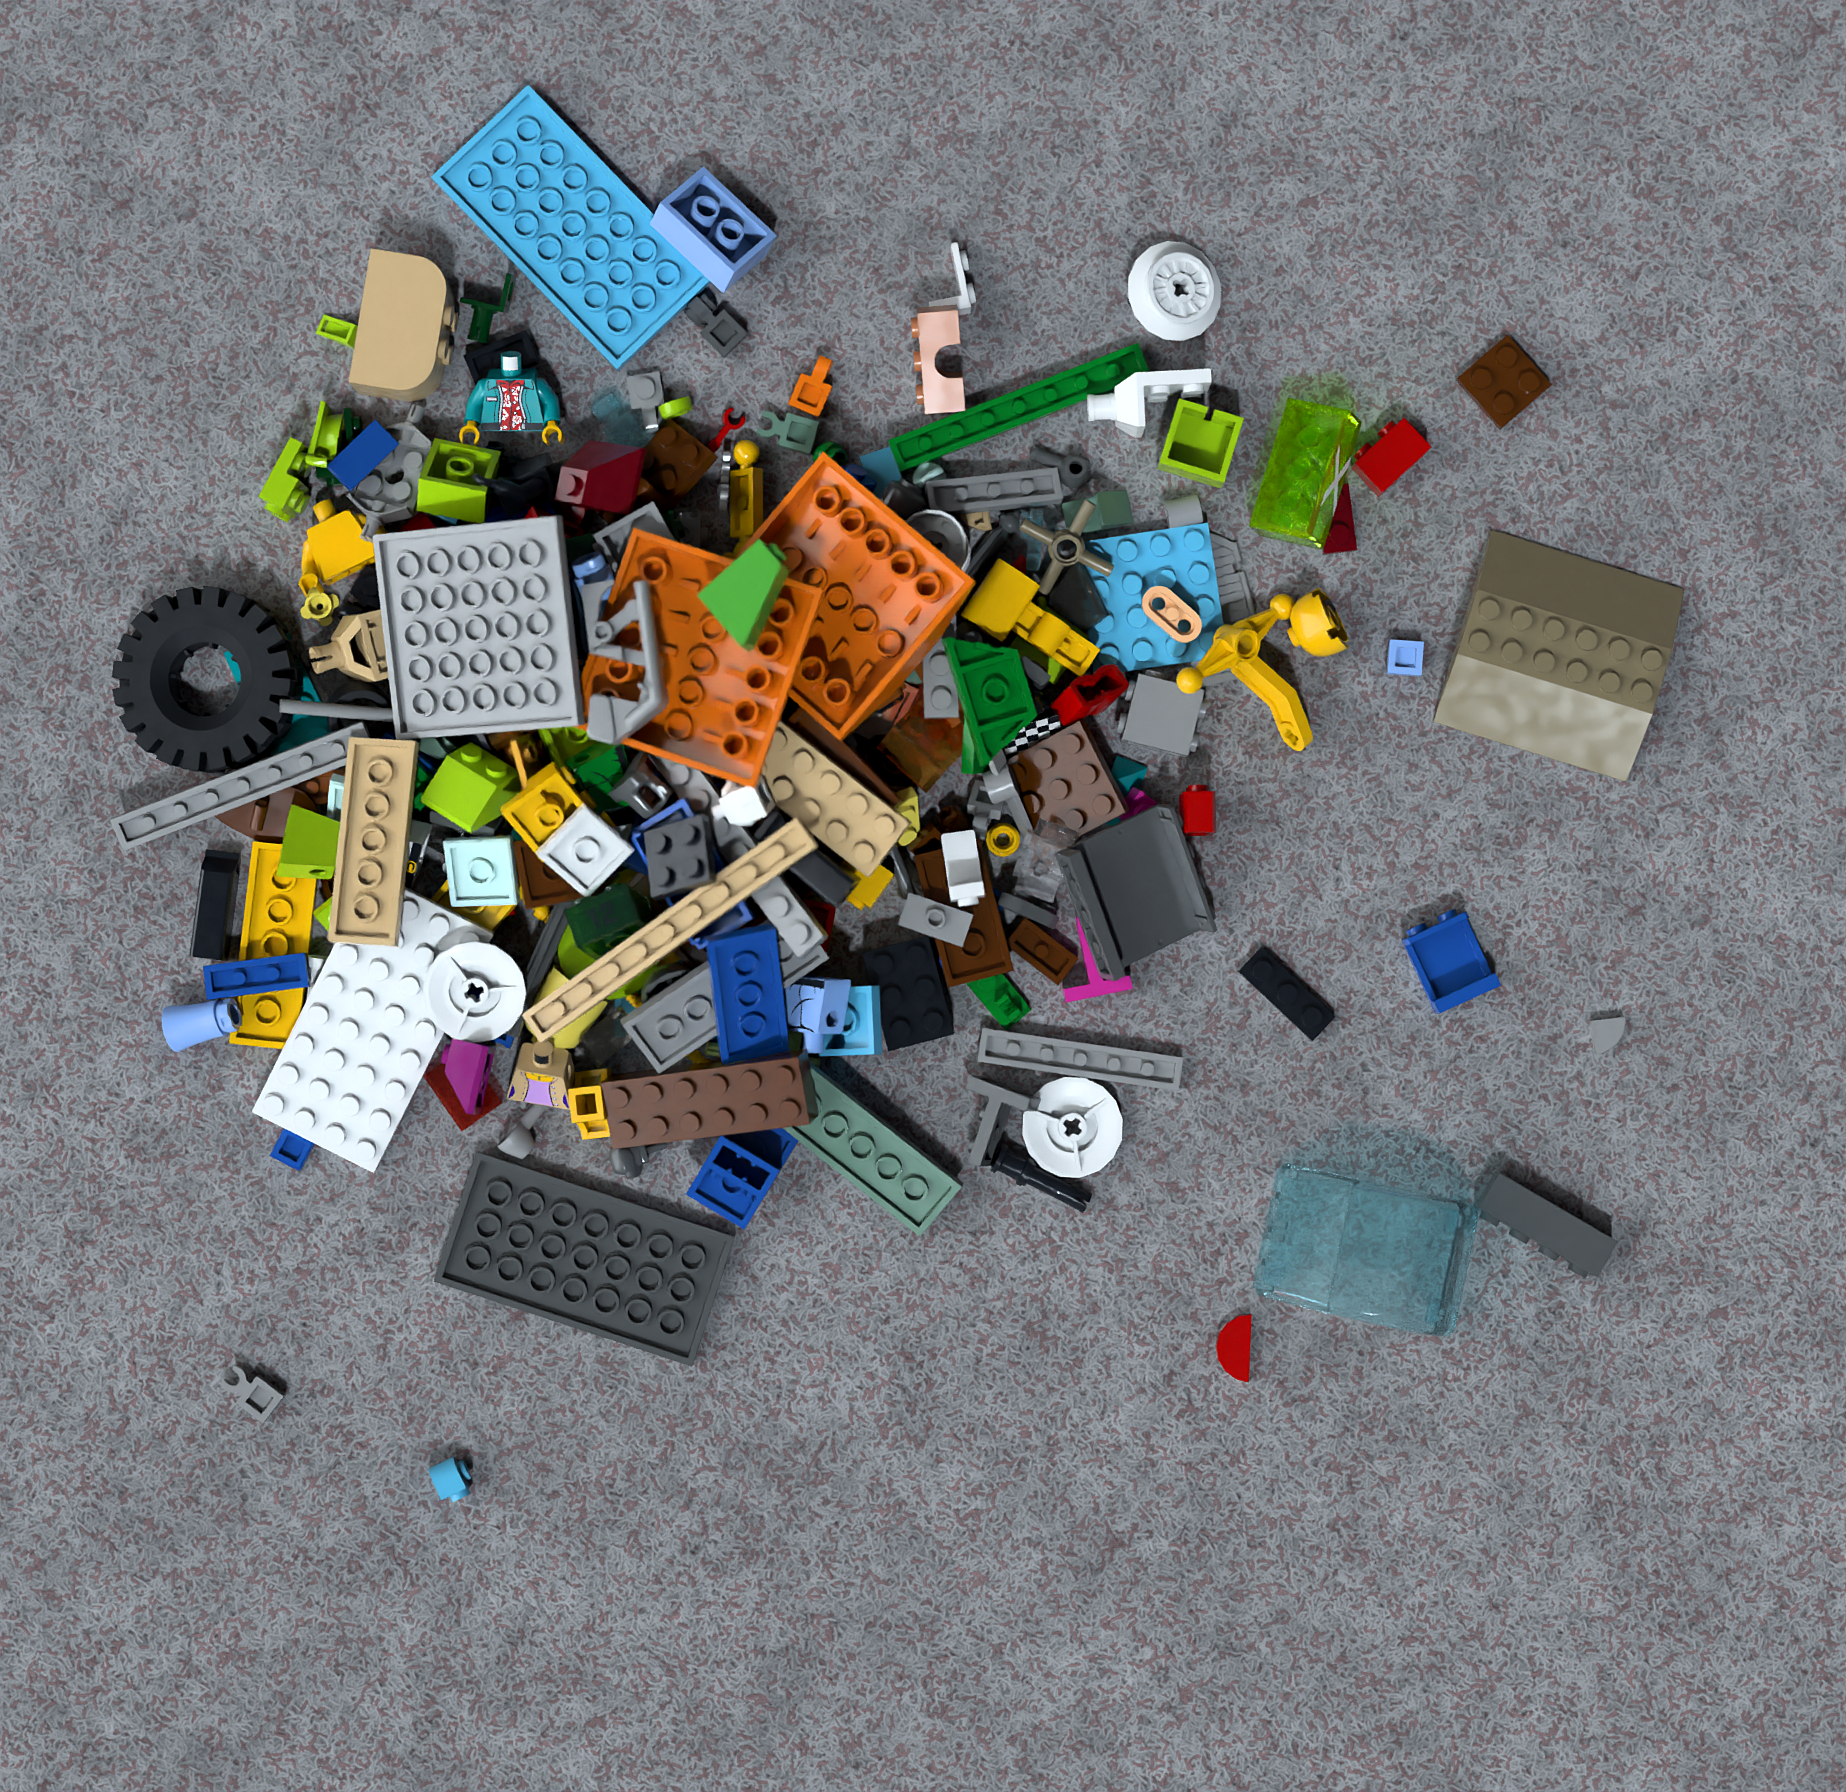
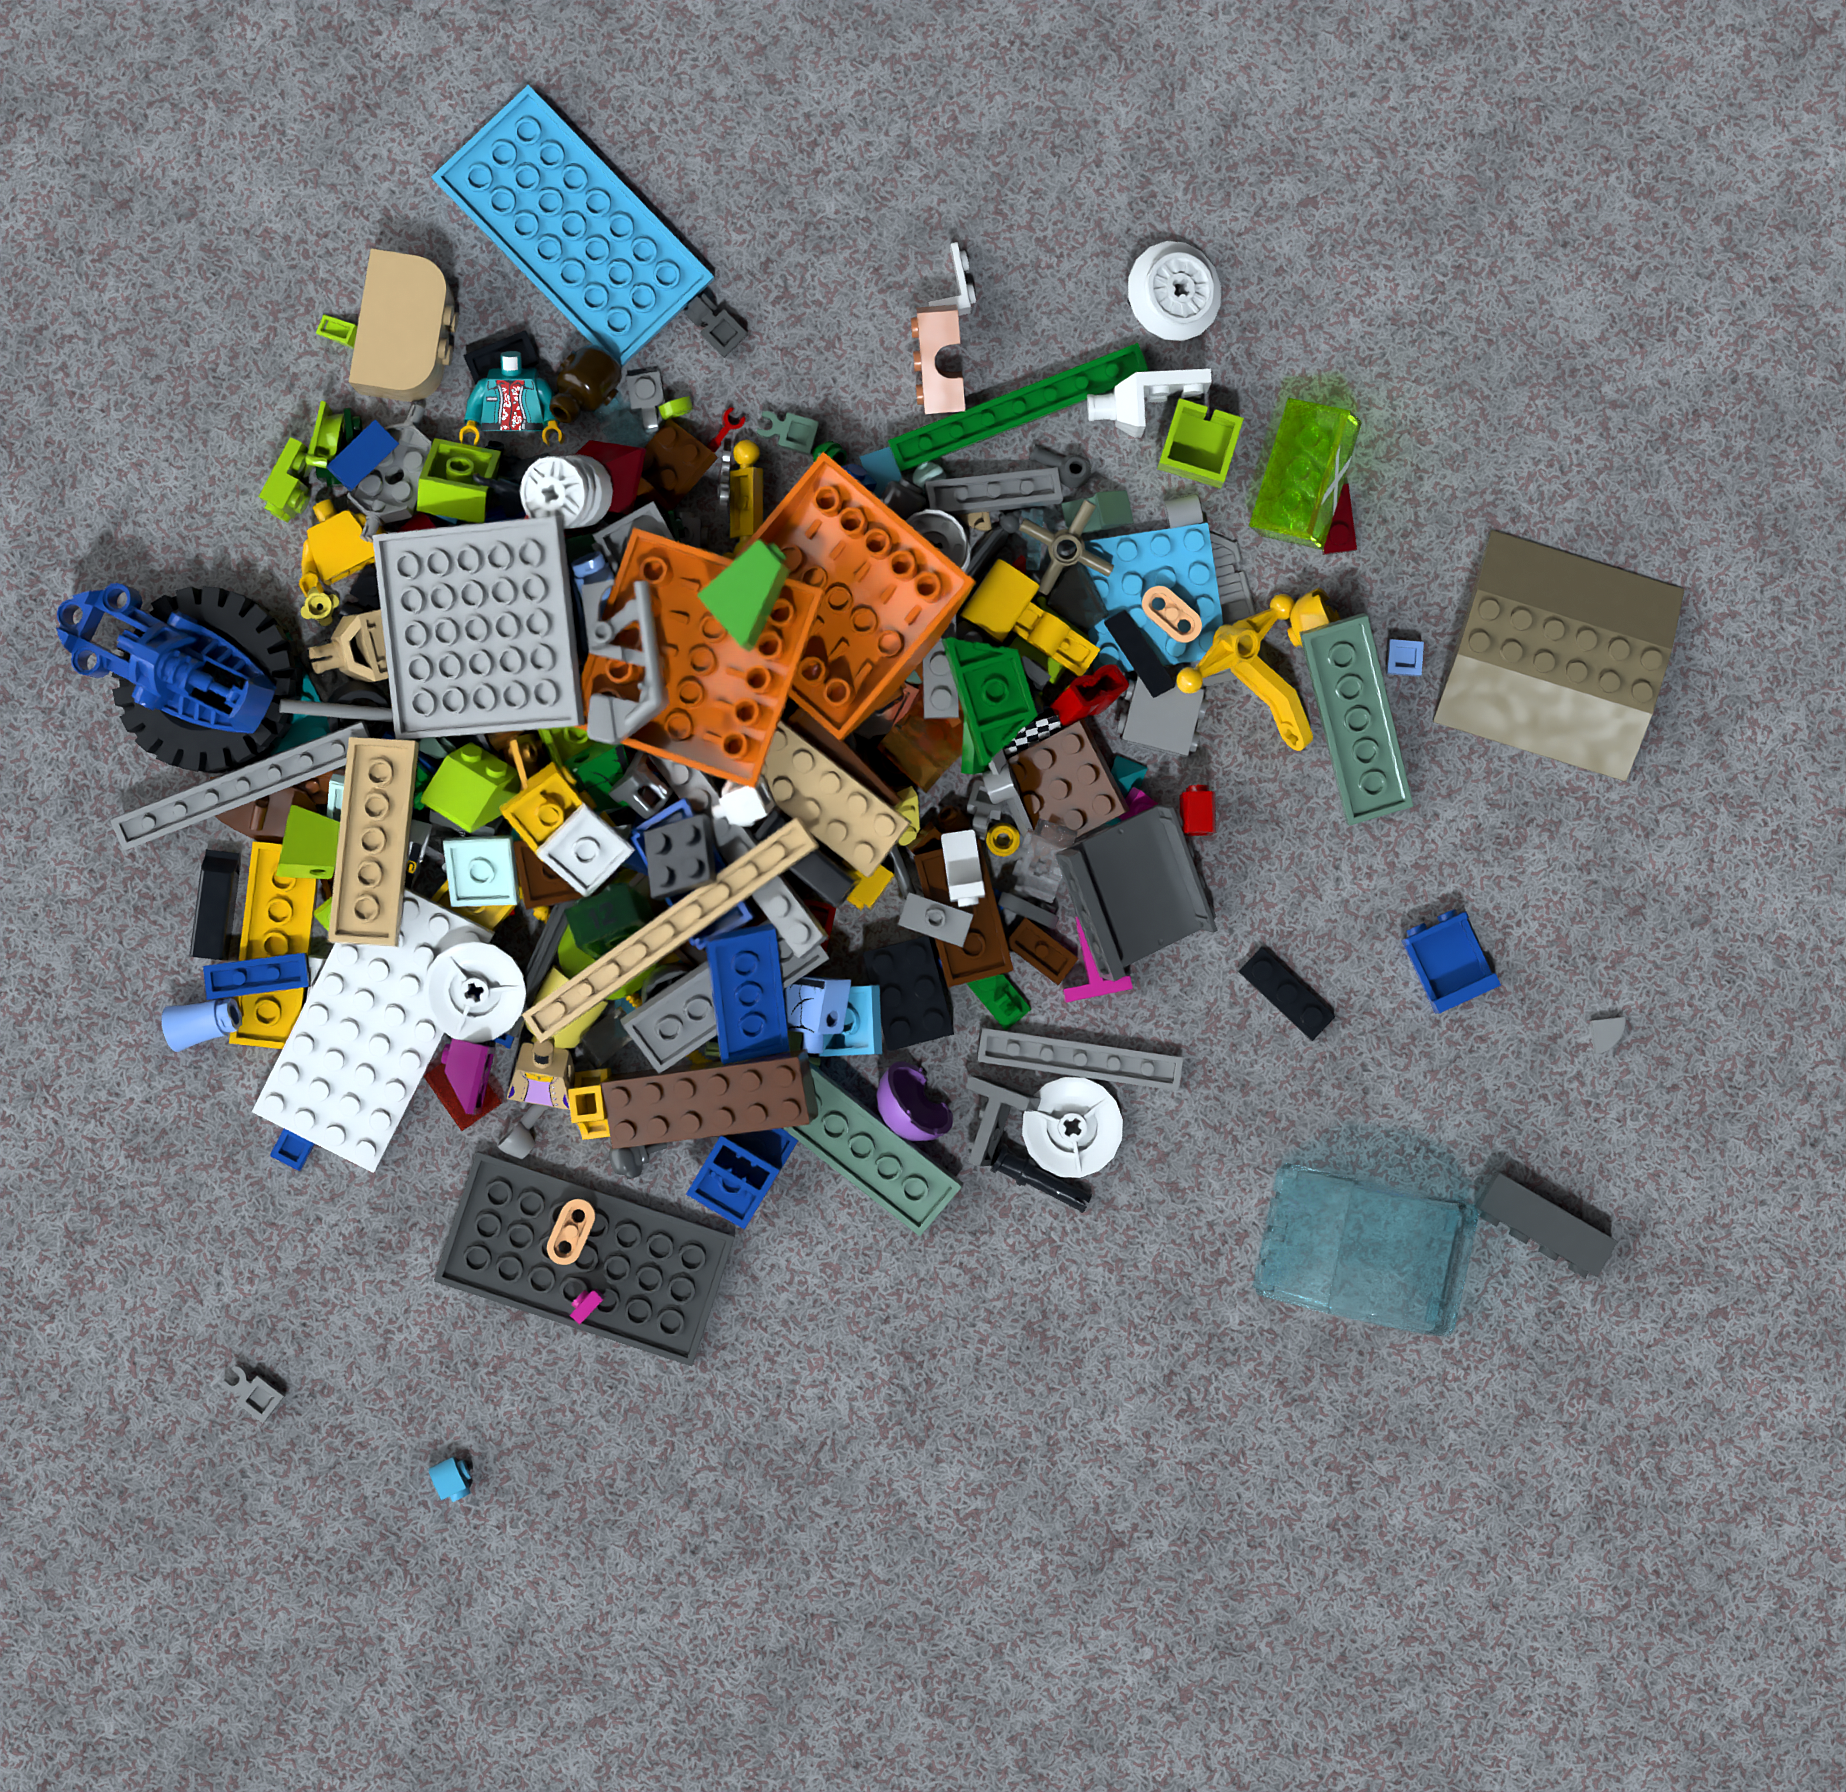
dark green bracket [460,273,516,343] -> none
light blue brick [650,166,777,293] -> none
orange plate [788,355,833,419] -> none
red tile [1215,1314,1252,1383] -> none
red brick [1351,418,1431,497] -> none
reddish brown plate [1456,334,1552,430] -> none
none -> blue piece [56,583,276,734]
none -> white wheel [520,455,613,529]
none -> light nougat plate [547,1199,596,1265]
none -> dark brown piece [549,345,622,423]
none -> dark pink plate [570,1288,606,1325]
none -> medium lavender cylinder [876,1061,953,1141]
none -> black sticker [1104,610,1175,698]
none -> sand green plate [1299,613,1413,826]

